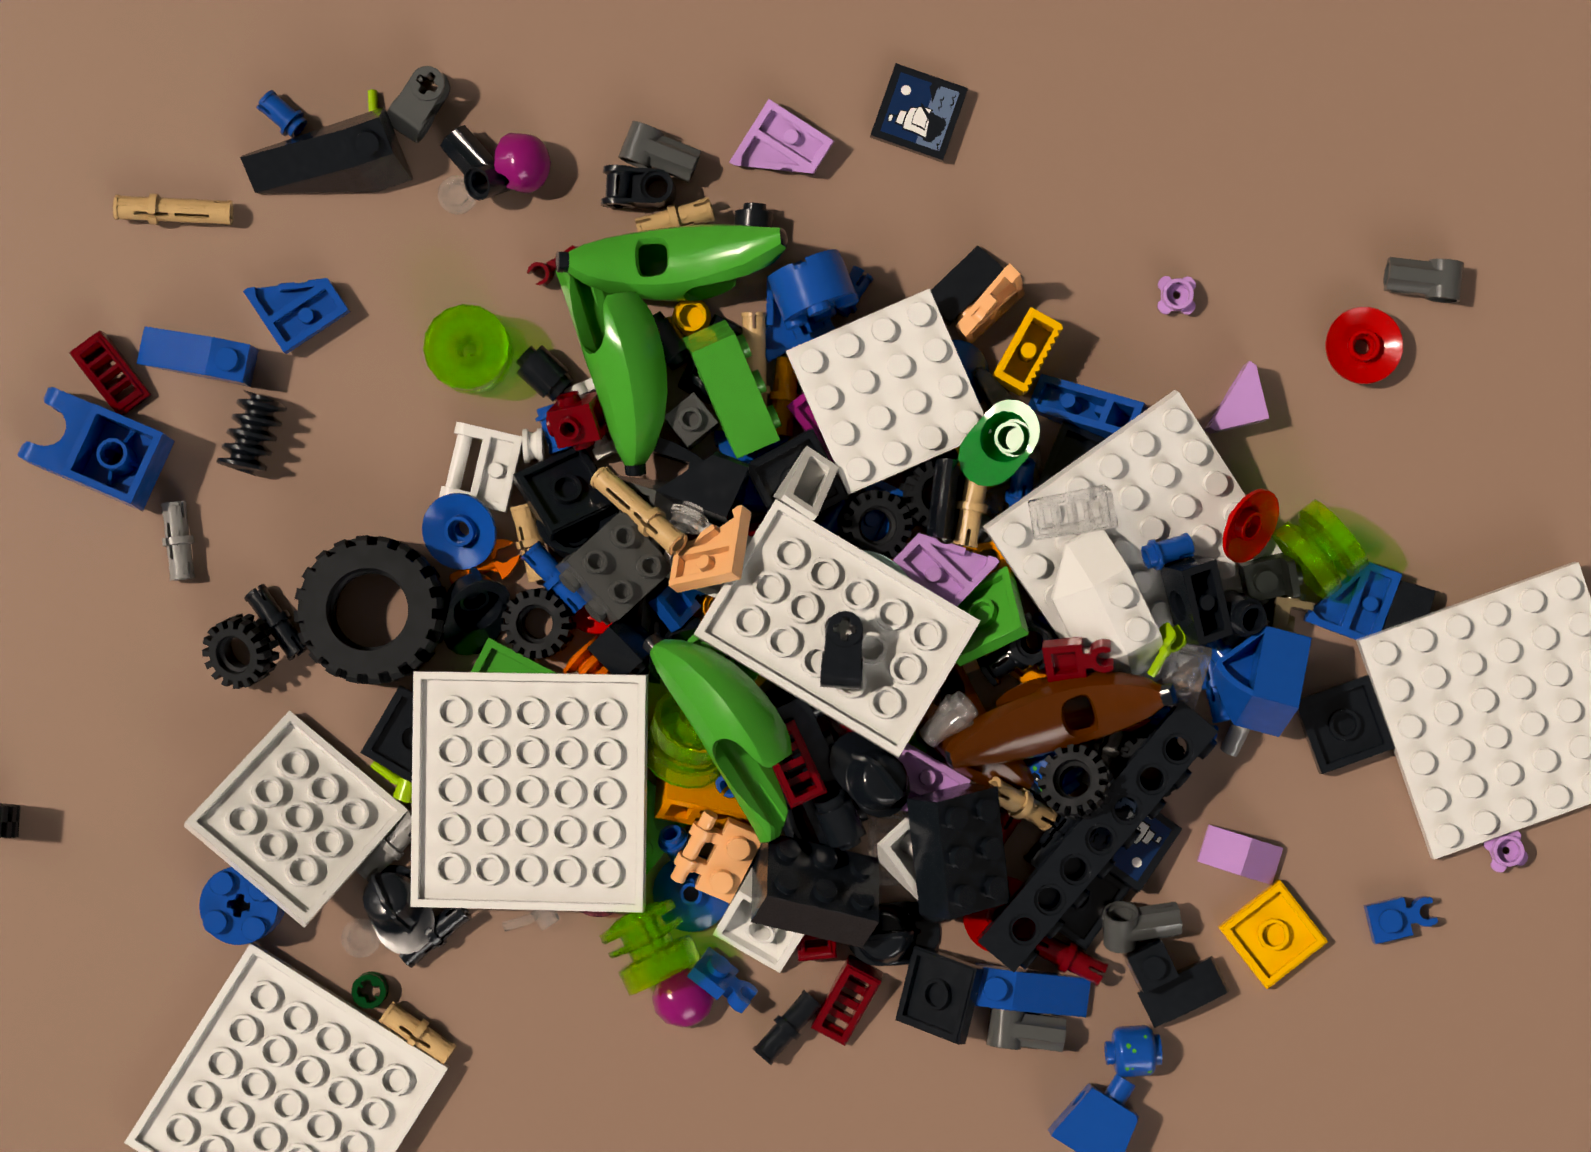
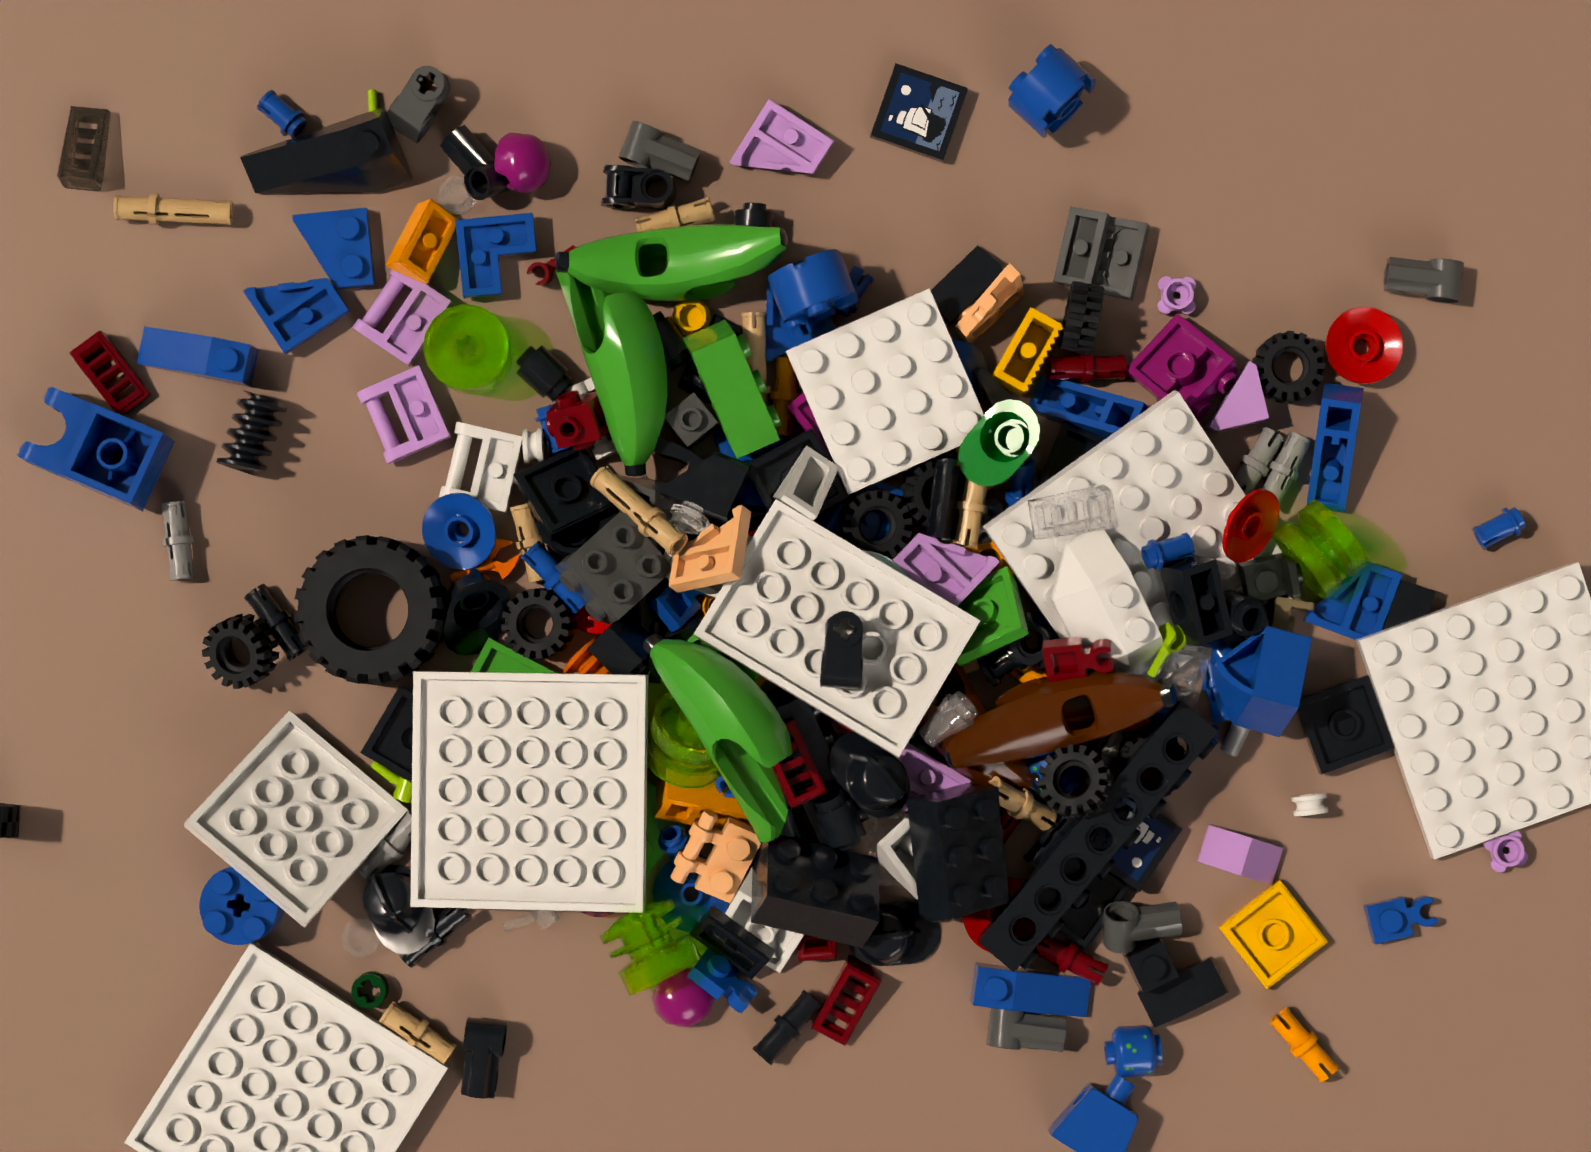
black tile [895,945,984,1045] -> none
none -> clear smoke slope [57,106,111,192]
none -> blue wing [292,208,376,290]
none -> lavender plate [352,270,453,367]
none -> lavender plate [357,365,451,464]
none -> light orange slope [385,199,459,284]
none -> blue plate [455,213,537,299]
none -> black piece [461,1017,507,1099]
none -> black tile [689,905,775,980]
none -> blue brick [1008,44,1096,138]
none -> dark red pin [1045,354,1127,383]
none -> dark grey slope [1053,206,1150,301]
none -> black tyre [1059,281,1104,355]
none -> magenta plate [1126,313,1238,421]
none -> light grey pin [1234,427,1285,495]
none -> black tyre [1252,331,1326,403]
none -> light grey pin [1262,431,1312,509]
none -> light orange pin [1268,1007,1339,1082]
none -> white bush [1291,792,1329,817]
none -> blue slope [1306,383,1364,512]
none -> blue pin [1472,507,1526,550]

